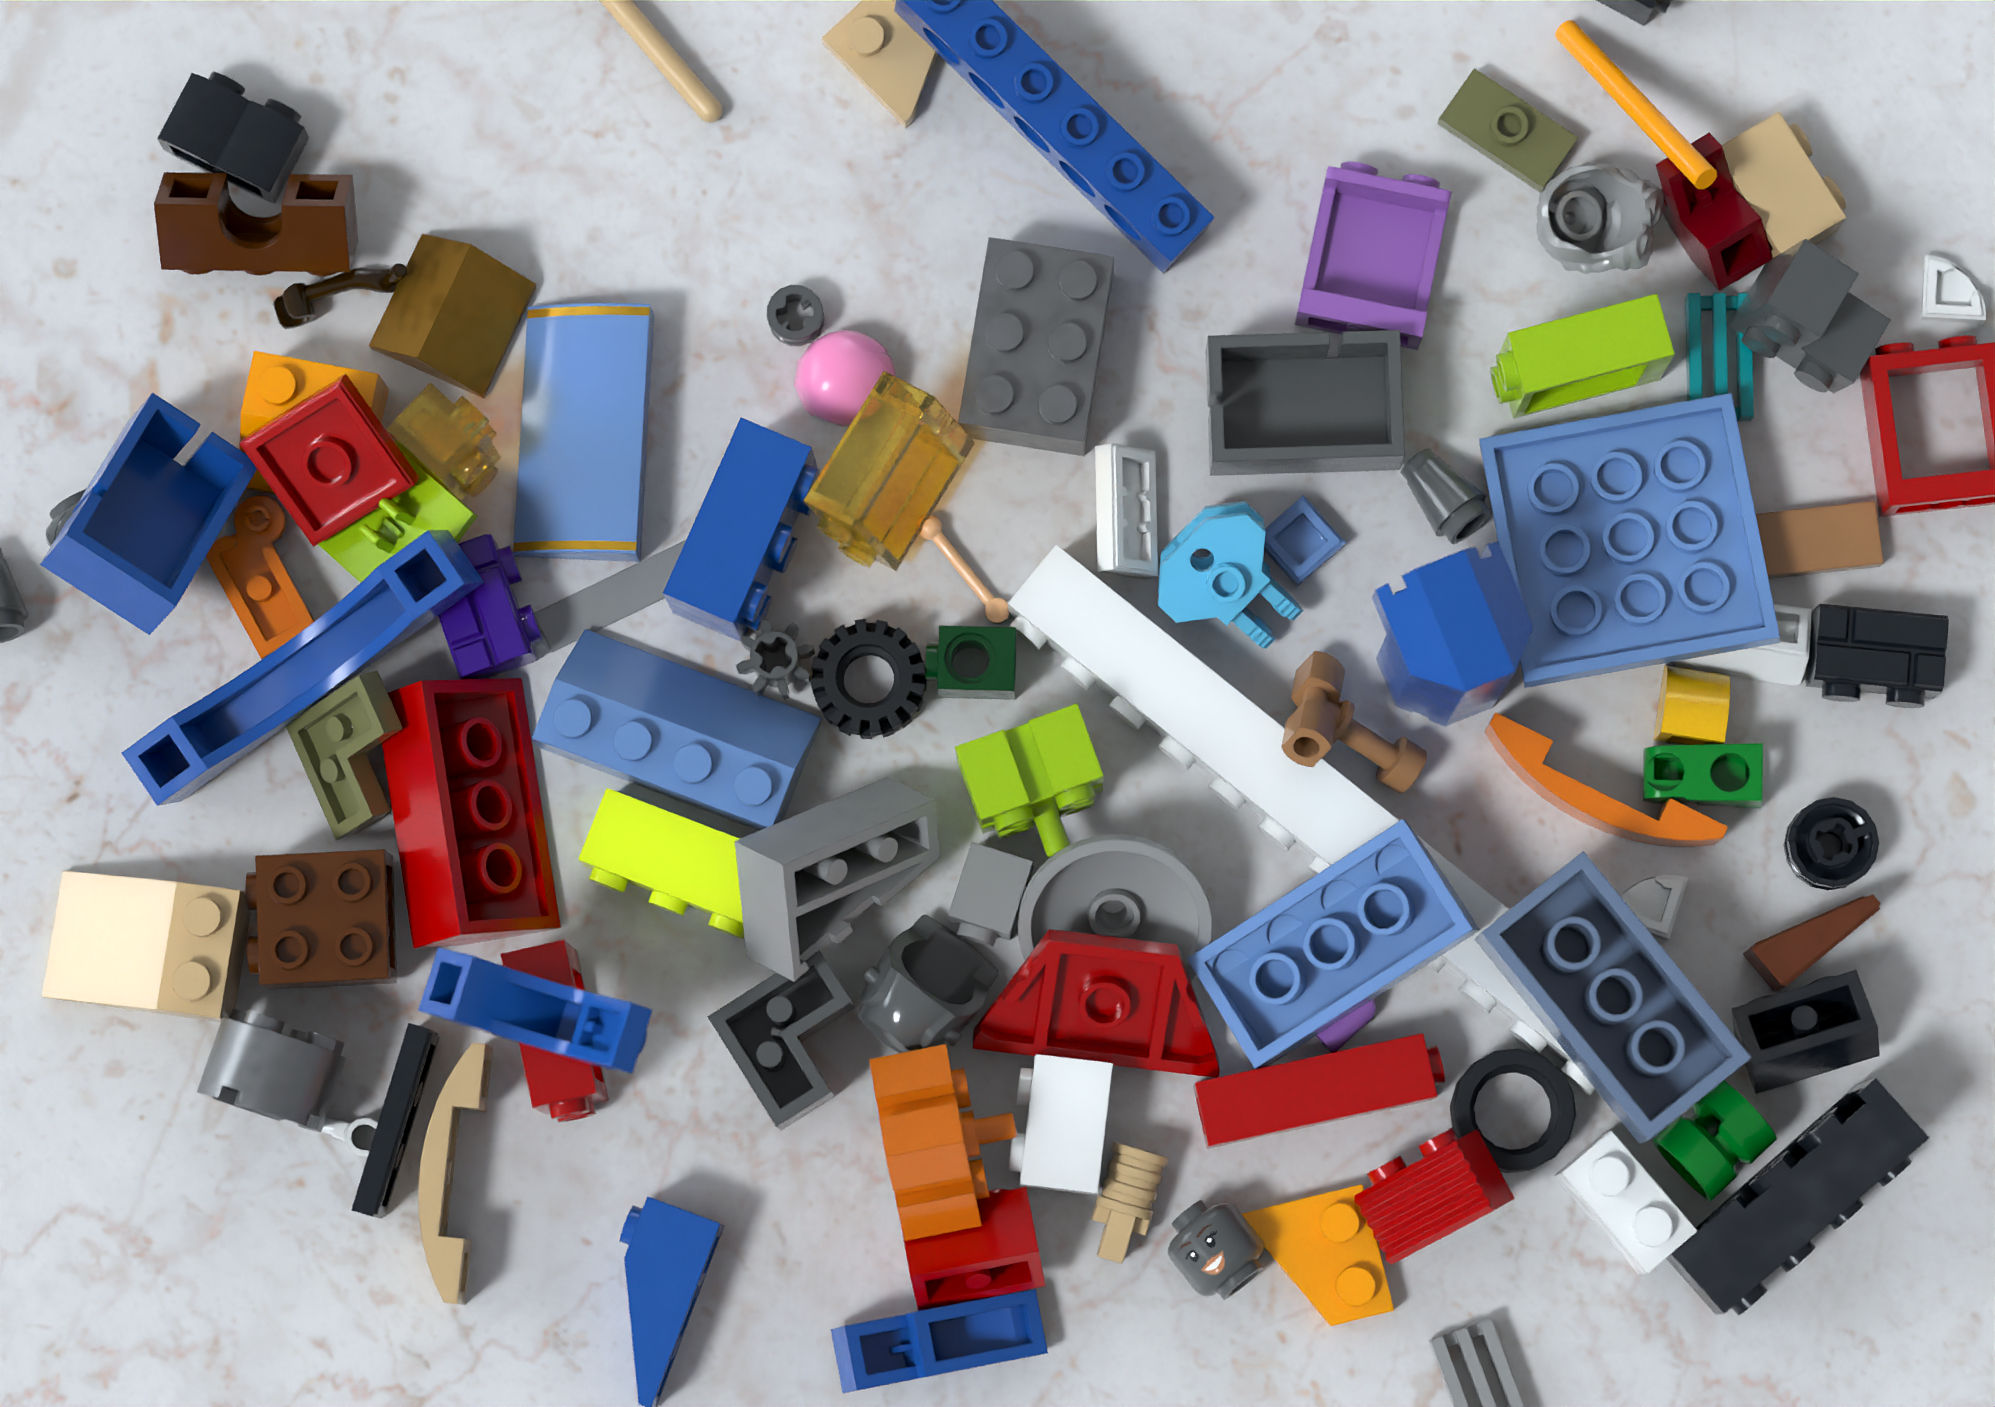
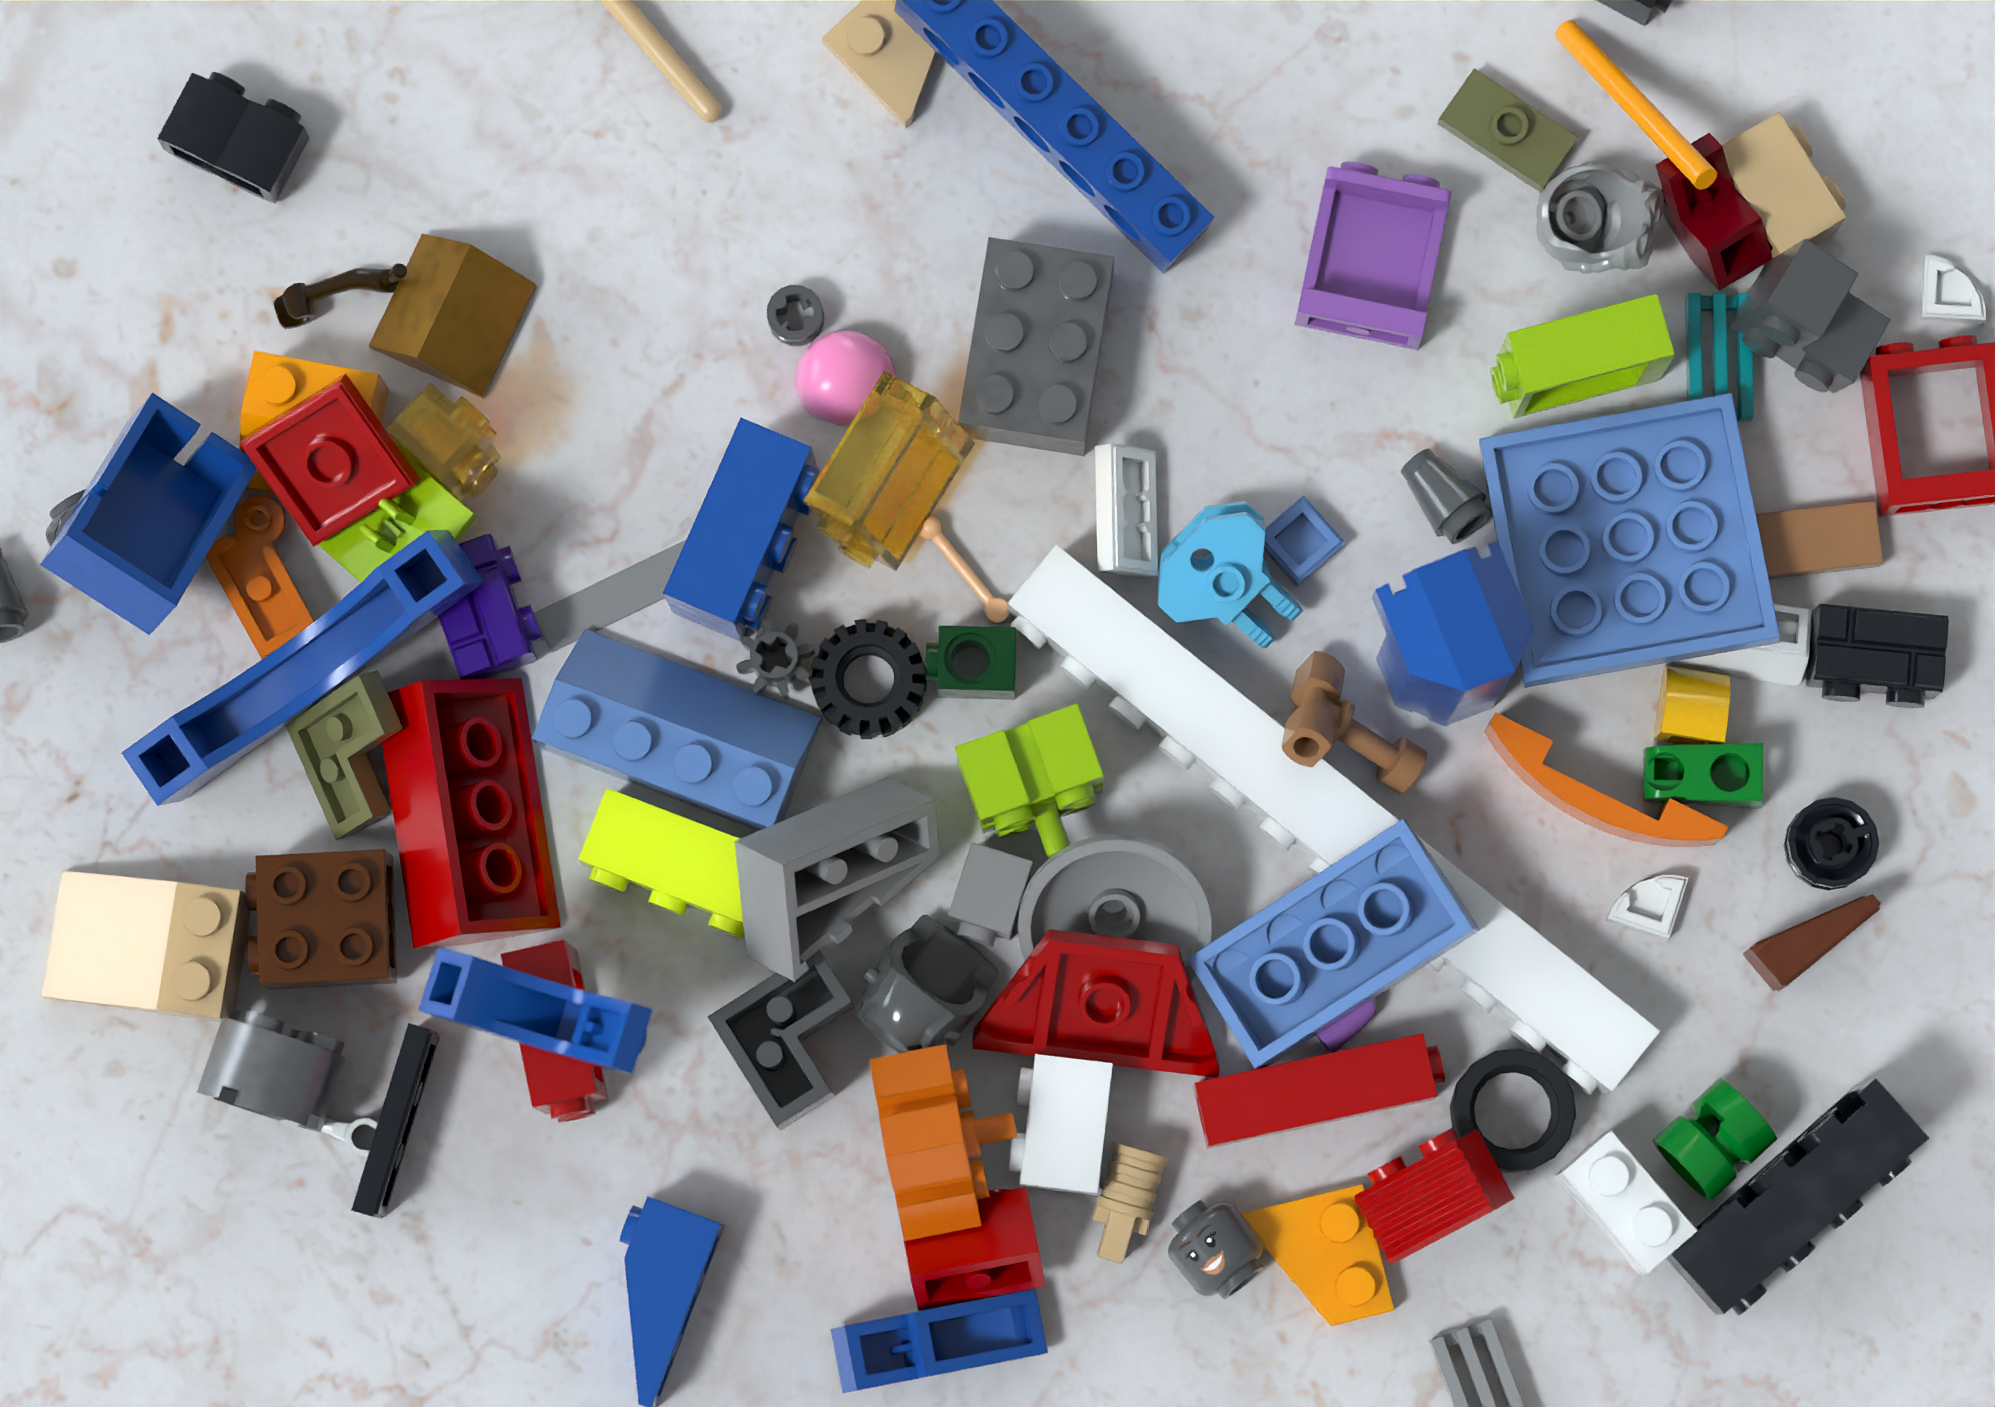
reddish brown arch [154,172,358,276] -> none
tan slope [418,1043,493,1305] -> none
medium blue slope [513,303,654,562] -> none
dark grey piece [1206,330,1405,476] -> none
sand blue brick [1474,851,1752,1144] -> none
black brick [1731,970,1880,1094] -> none

